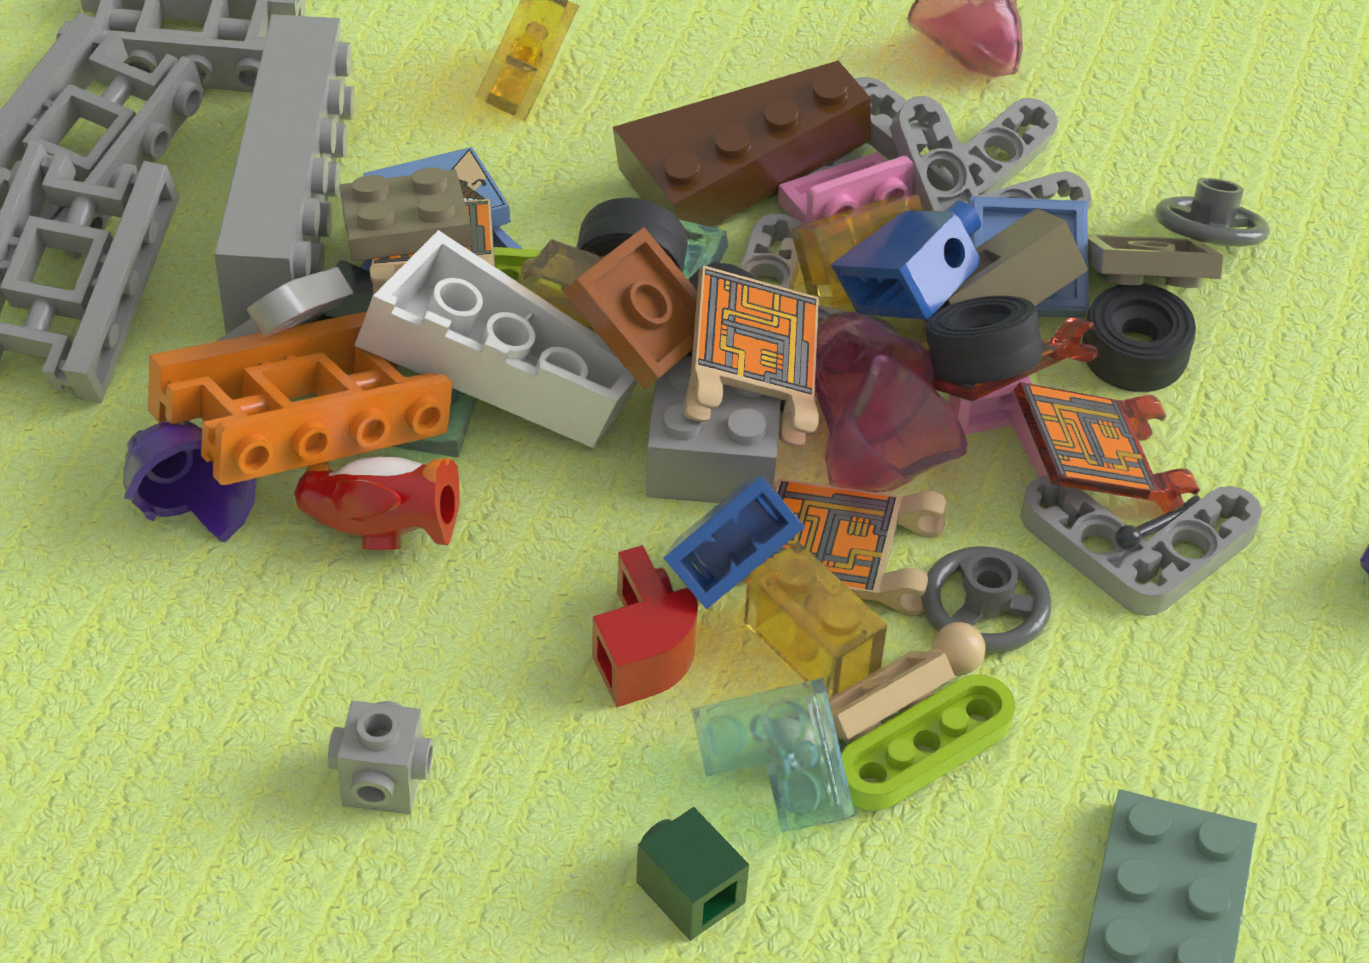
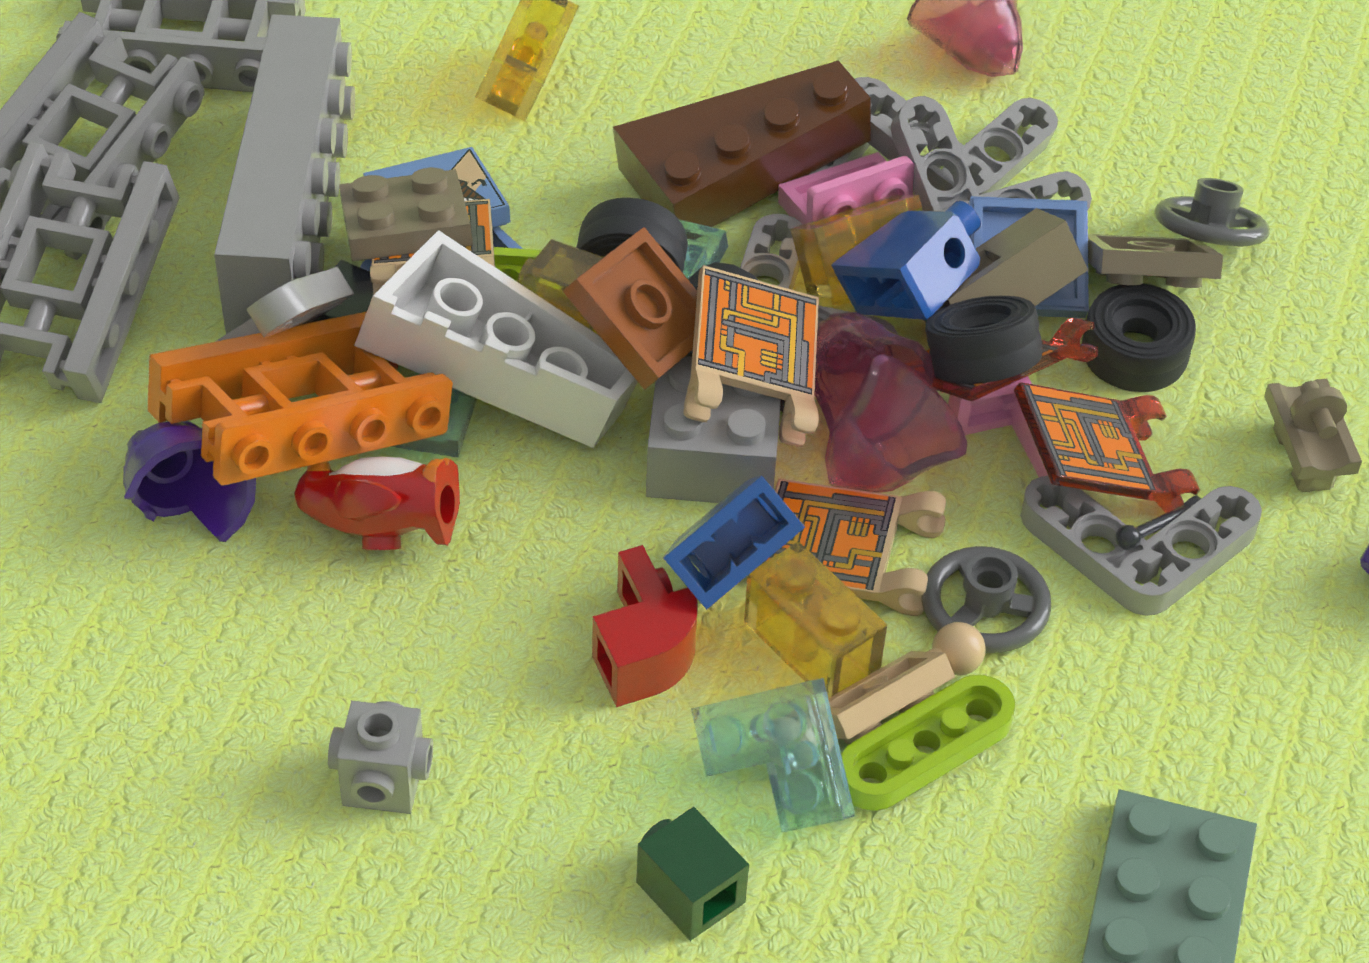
none -> dark tan hips [1264,379,1362,492]

